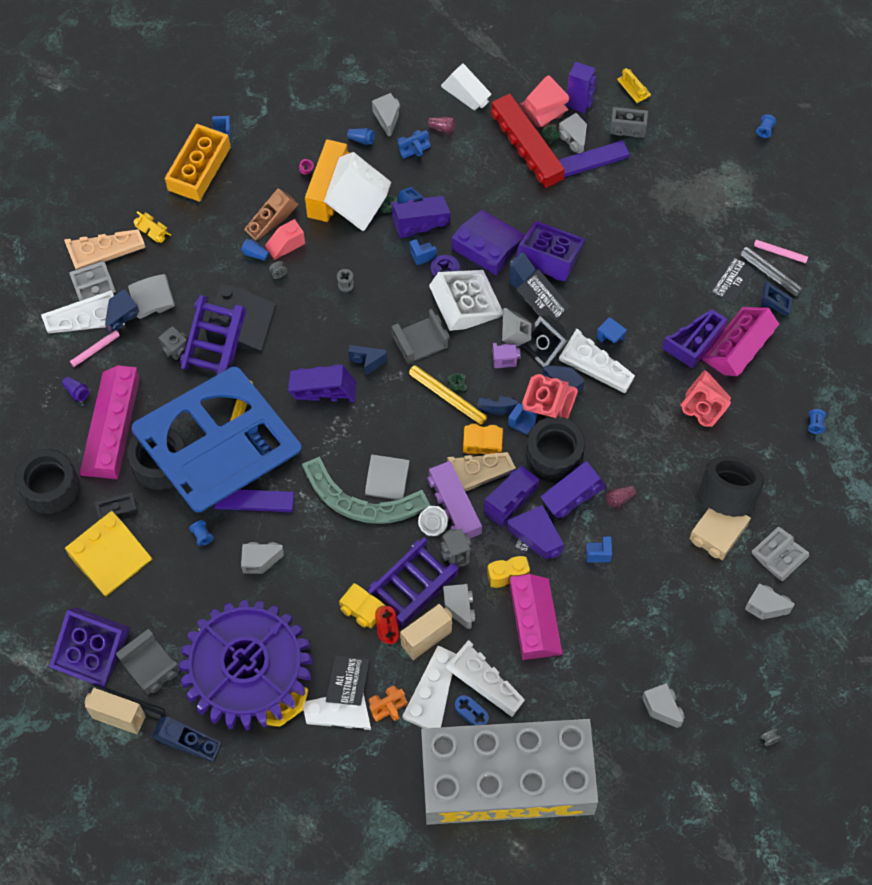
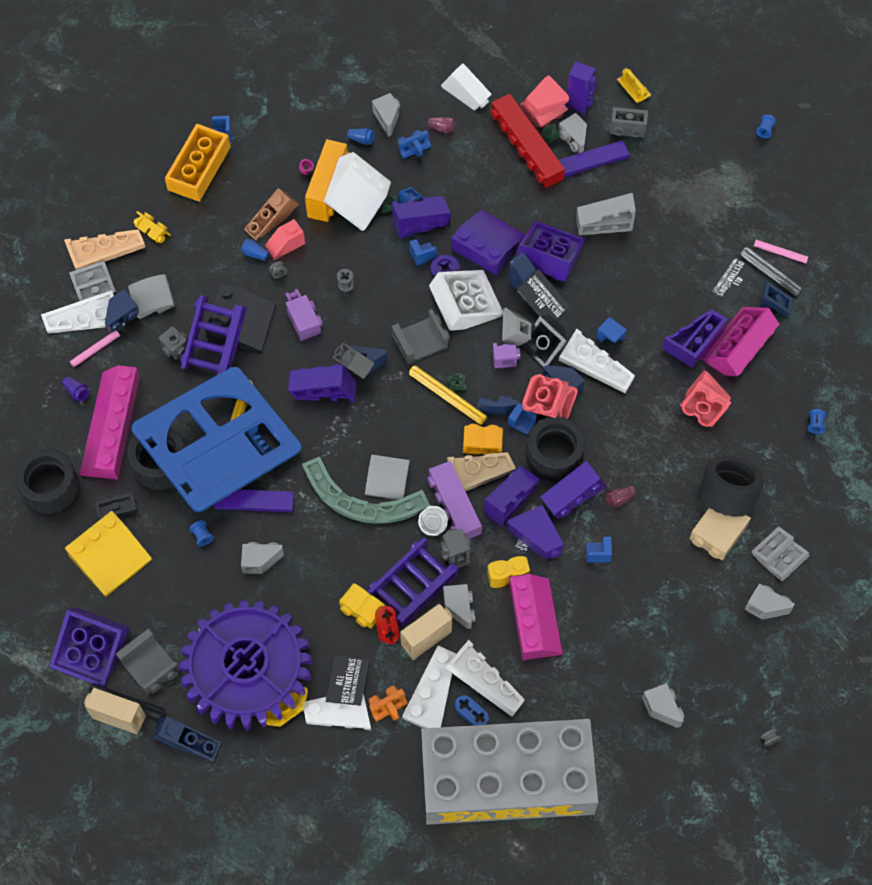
none -> medium lavender brick [285,289,323,341]
none -> dark grey slope [332,343,375,379]
none -> light grey wedge [576,193,636,235]

